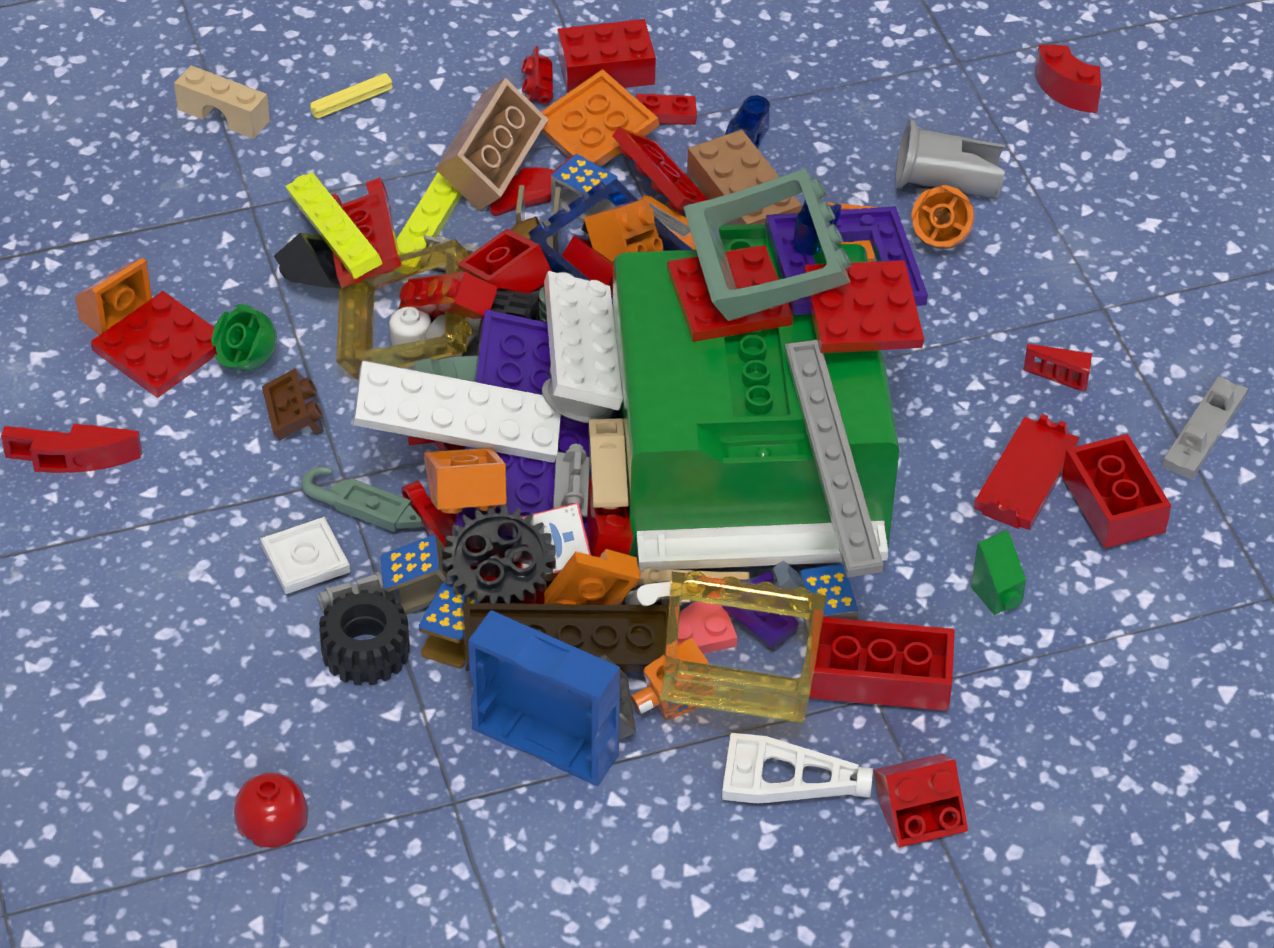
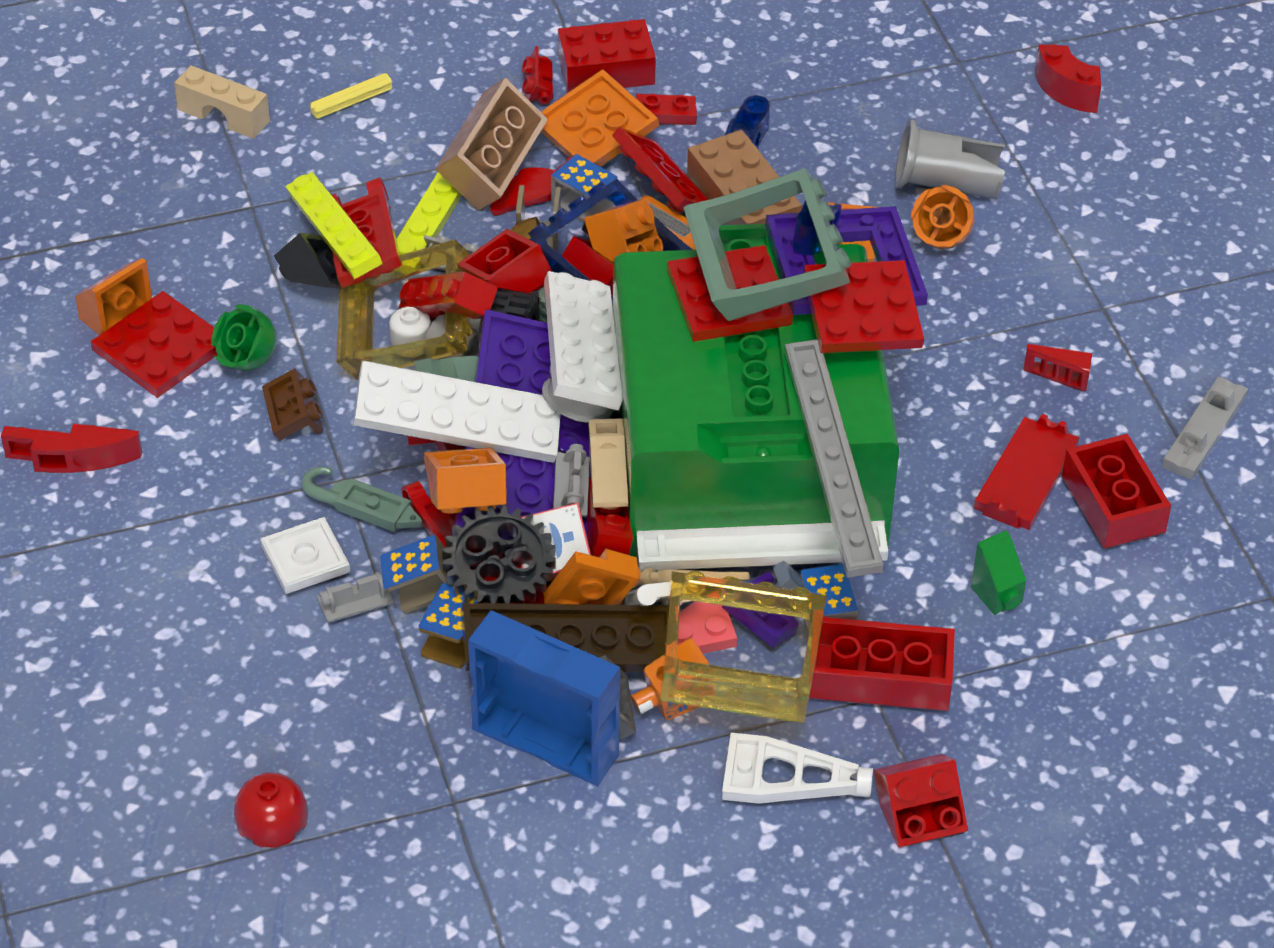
black tyre [319,590,410,685] -> none

